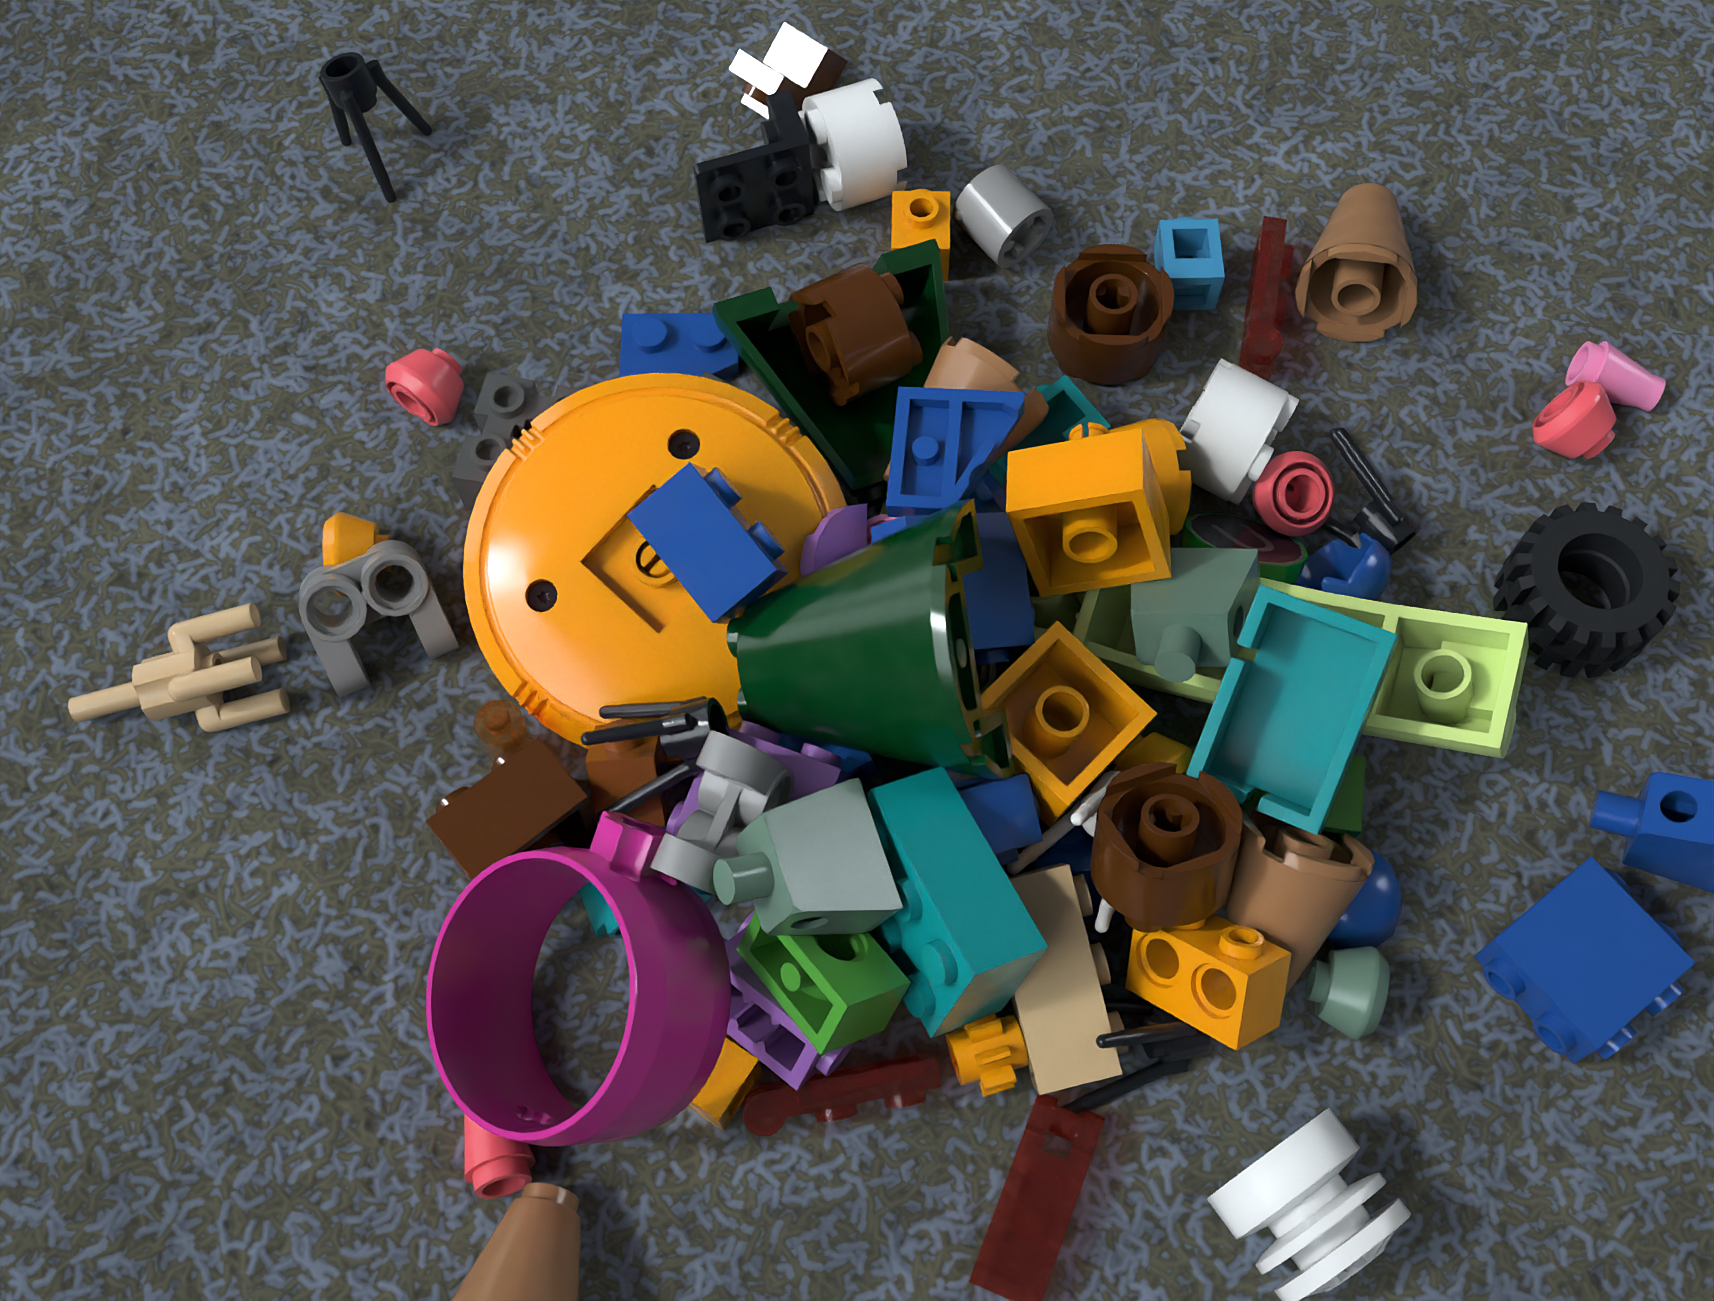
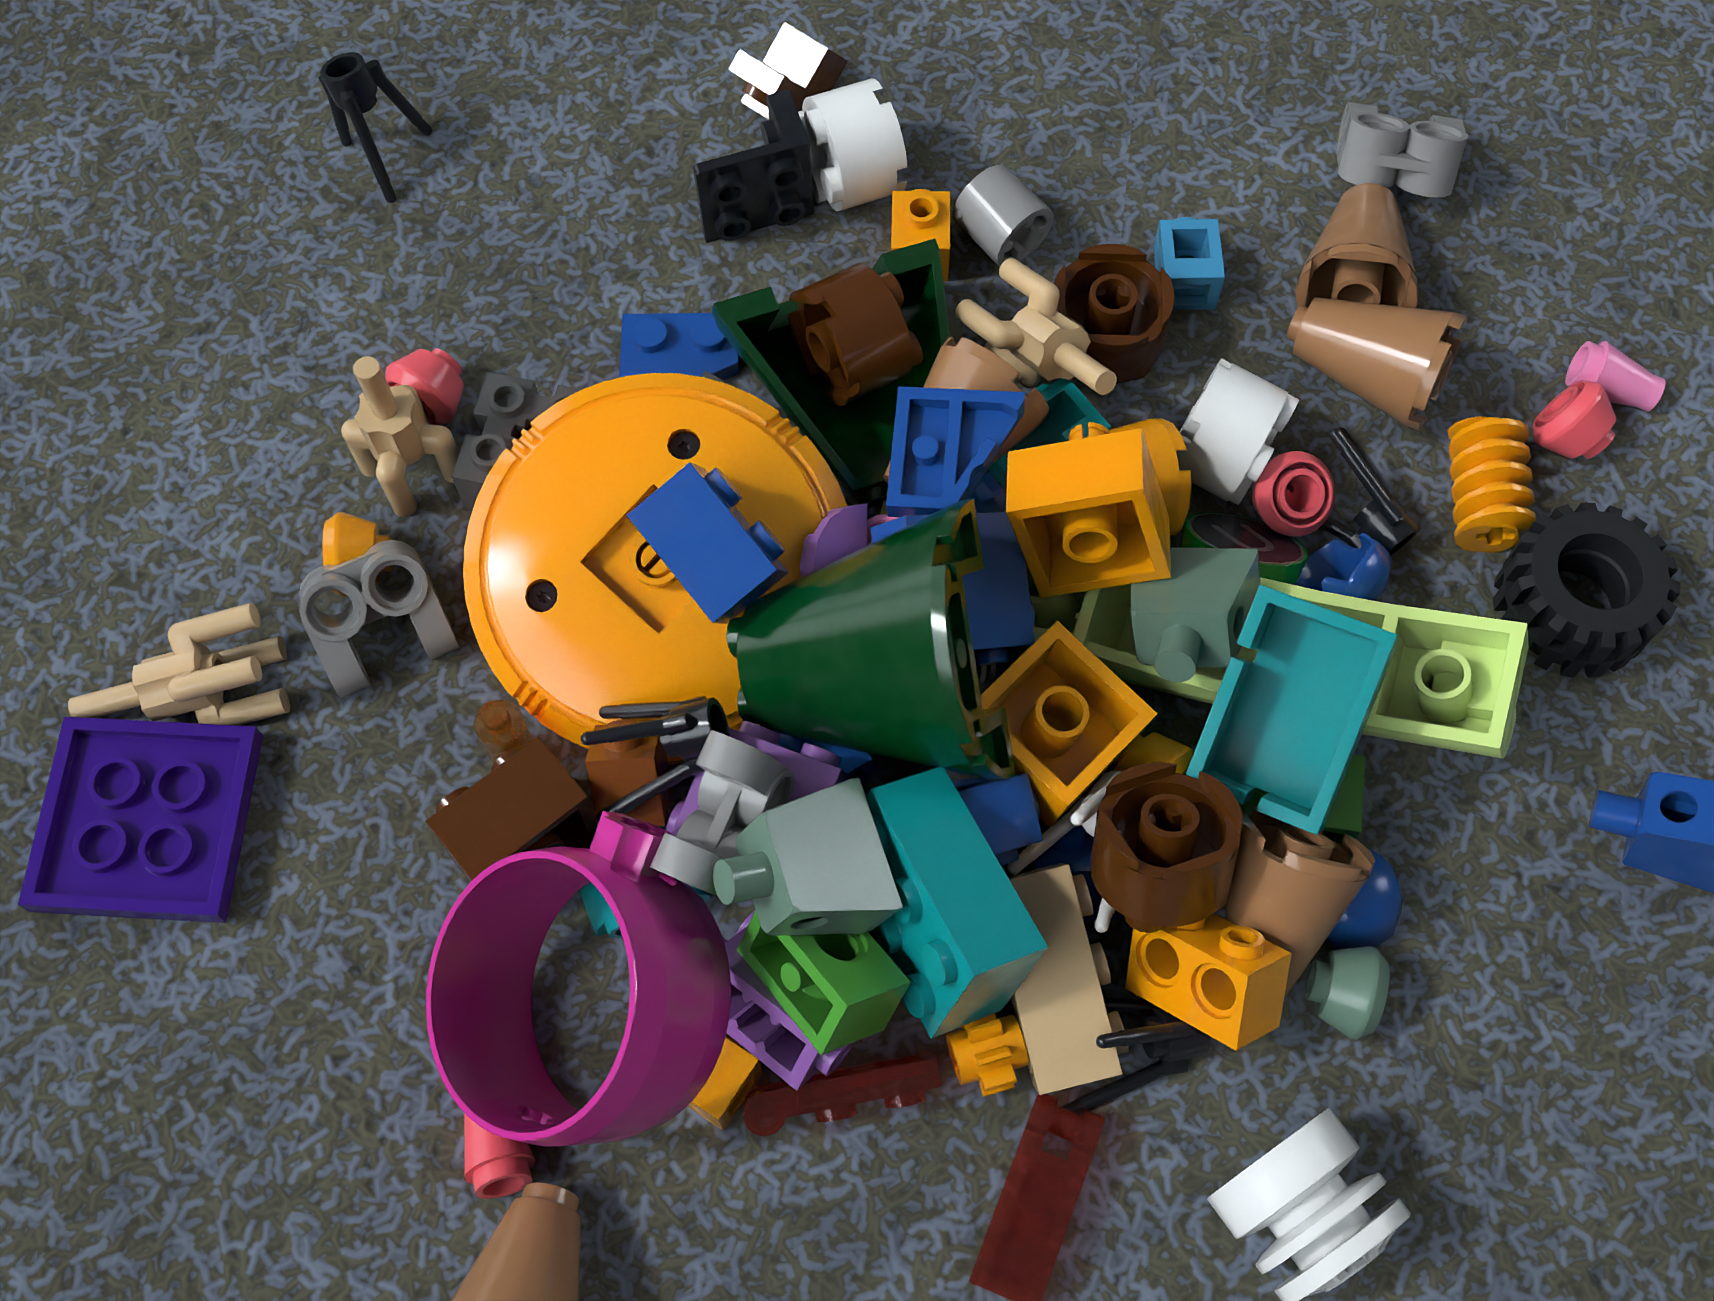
clear red plate [1238,216,1294,381] -> none
blue brick [1473,856,1696,1064] -> none
none -> dark purple plate [18,717,263,923]
none -> tan plant [341,356,460,517]
none -> tan plant [955,258,1117,395]
none -> medium nougat cone [1287,297,1468,432]
none -> light grey piece [1336,101,1468,198]
none -> light orange piece [1447,416,1536,553]

